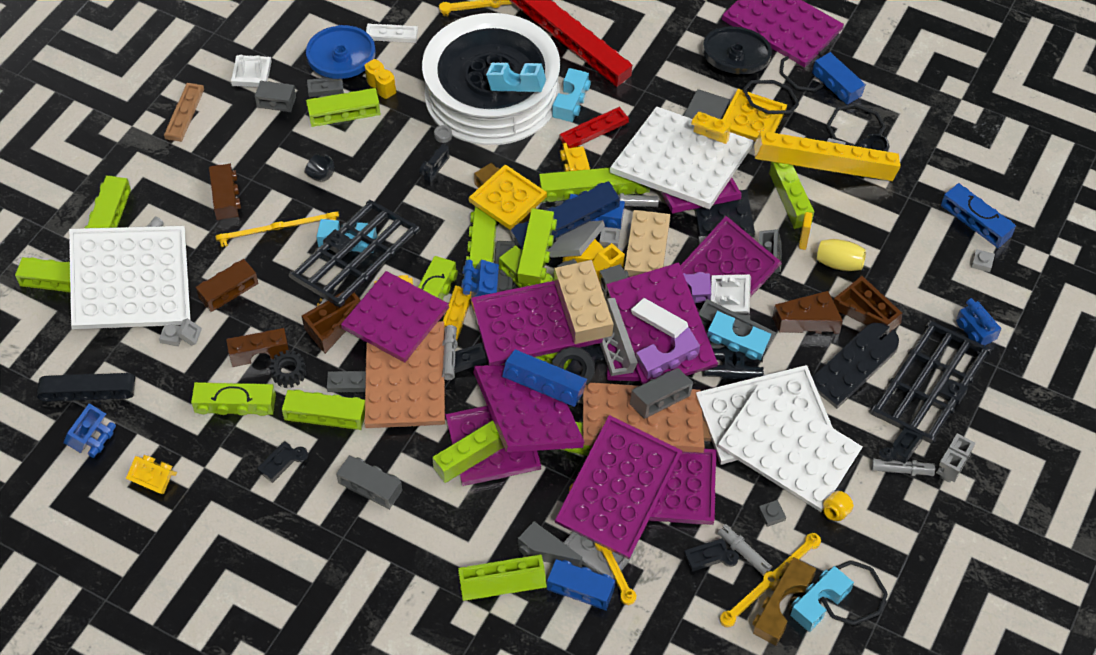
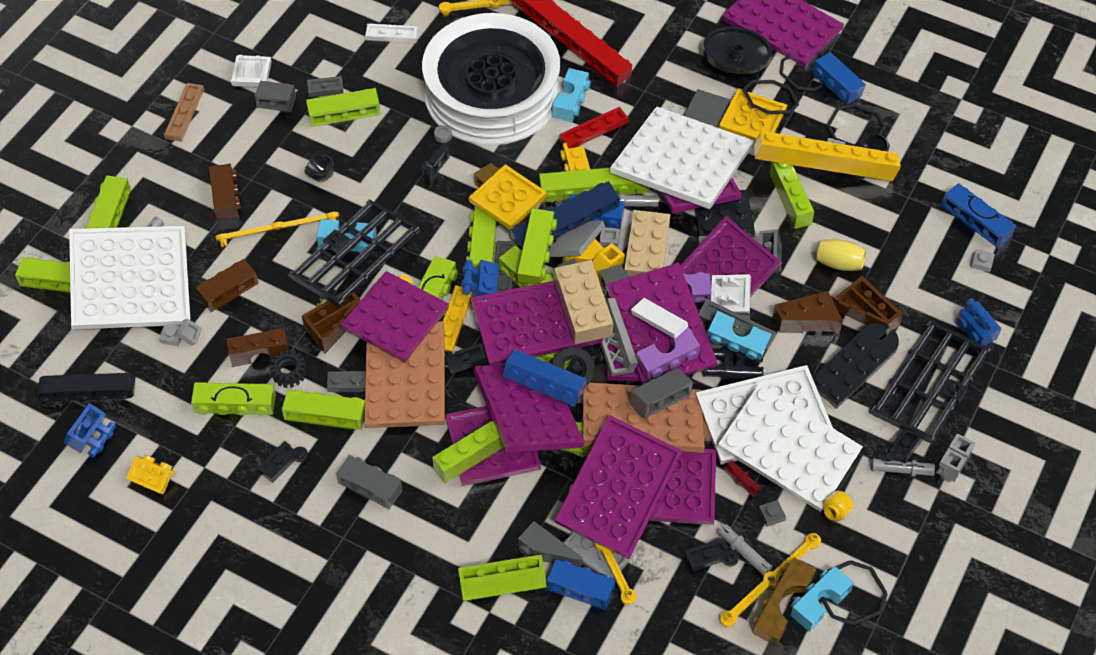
blue dish [306,25,375,79] -> none
yellow brick [364,59,396,99] -> none
light grey pin [442,325,458,380] -> none
medium azure arch [486,63,546,92] -> none
yellow bracket [691,112,731,144] -> none
yellow tile [799,212,813,250] -> none
none -> dark red pin [724,460,762,497]

